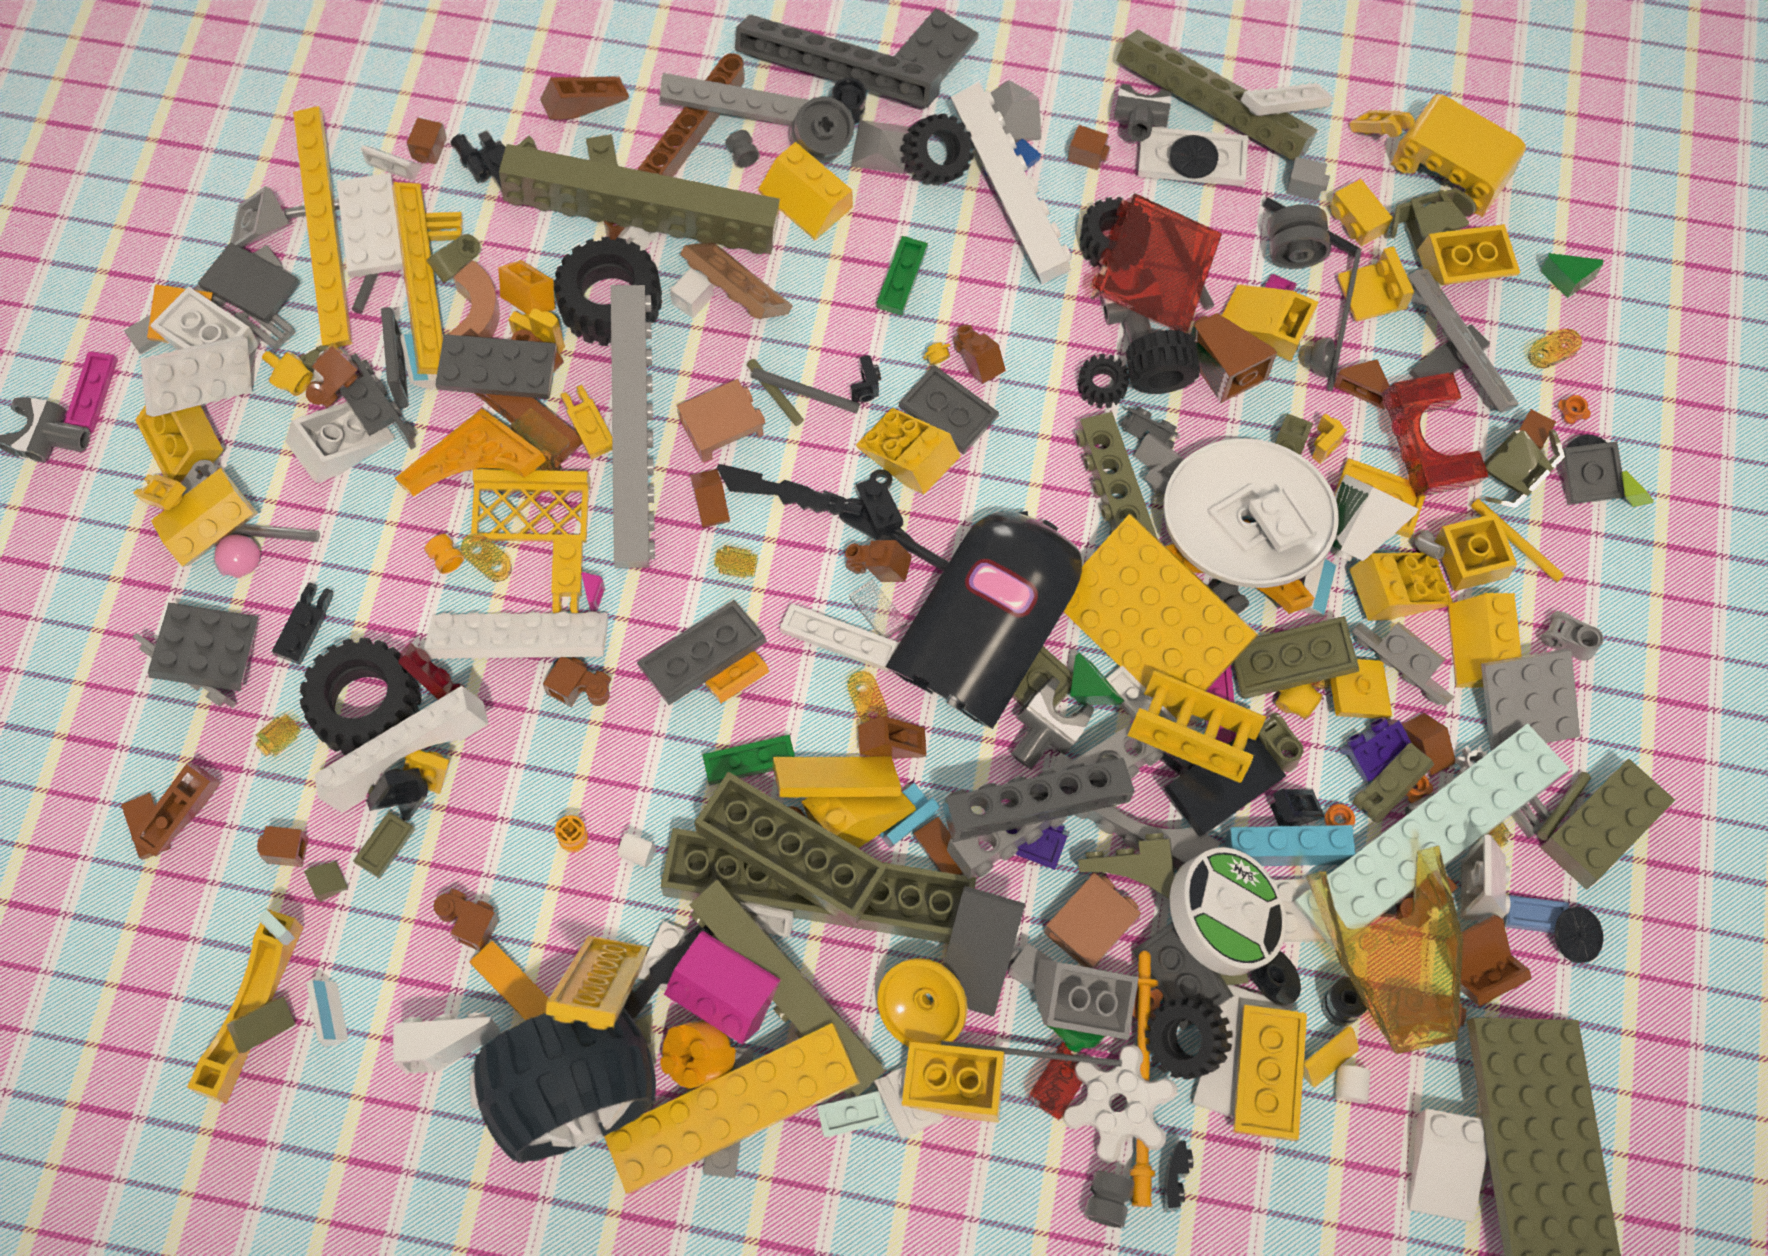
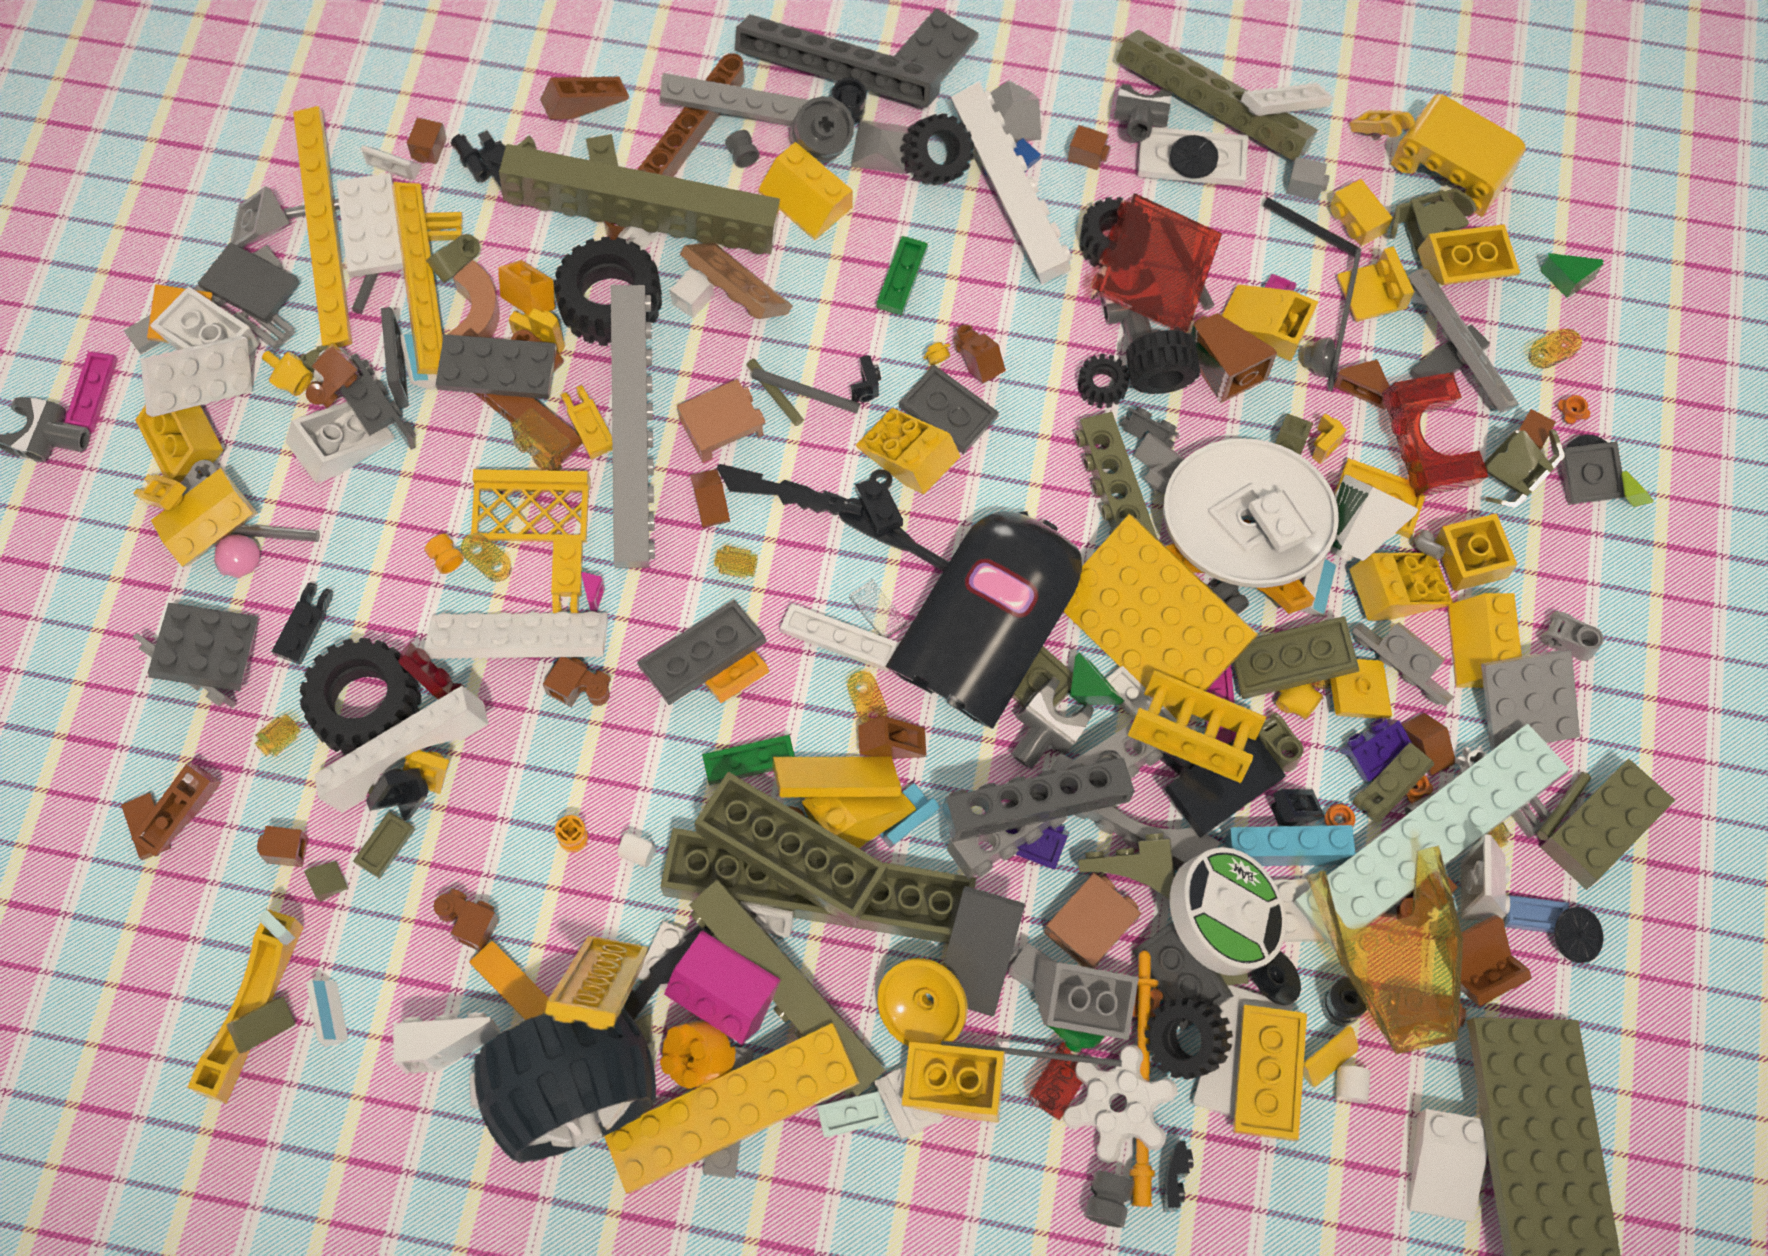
light orange plate [395,408,546,497] -> none
dark orange brick [845,540,912,582] -> none
dark orange tile [913,817,964,875] -> none
dark grey wheel [1267,204,1332,269] -> none
yellow bar [1471,498,1565,583] -> none

